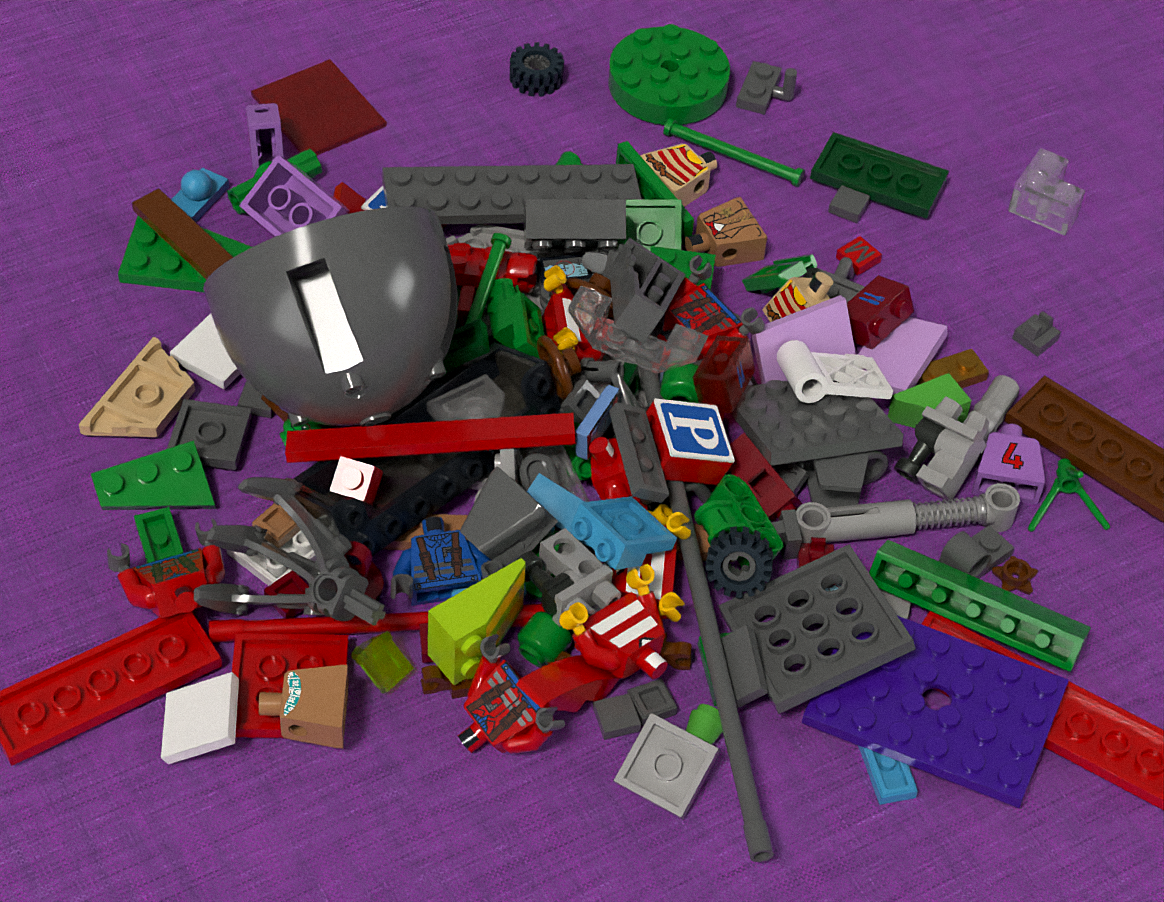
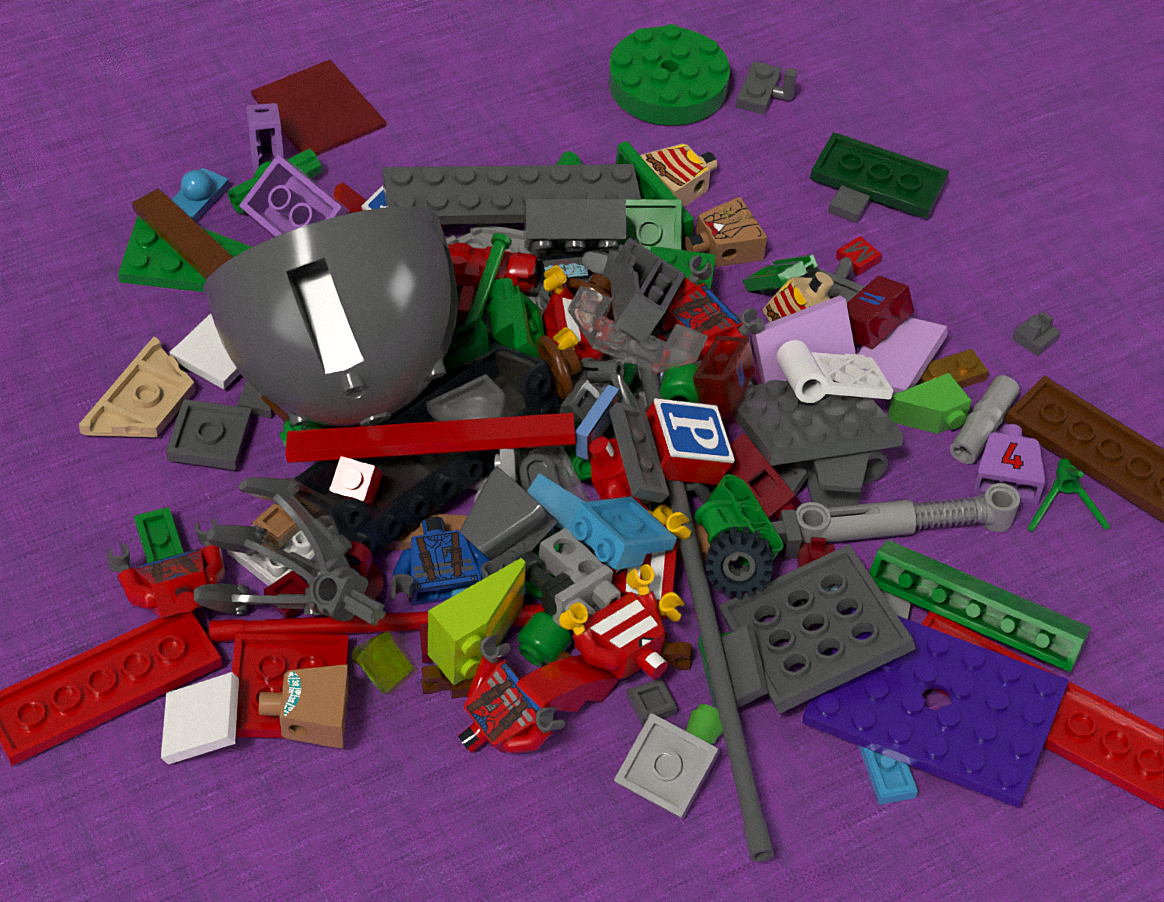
green wing [91,440,216,510] -> none
black bush [509,42,564,97] -> none
dark grey tile [593,693,641,740] -> none
green bar [663,118,805,187] -> none
light grey hips [894,396,990,501] -> none
dark grey plate [939,525,1015,579] -> none
reddish brown plate [992,556,1038,595] -> none
clear brick [1008,148,1086,236] -> none

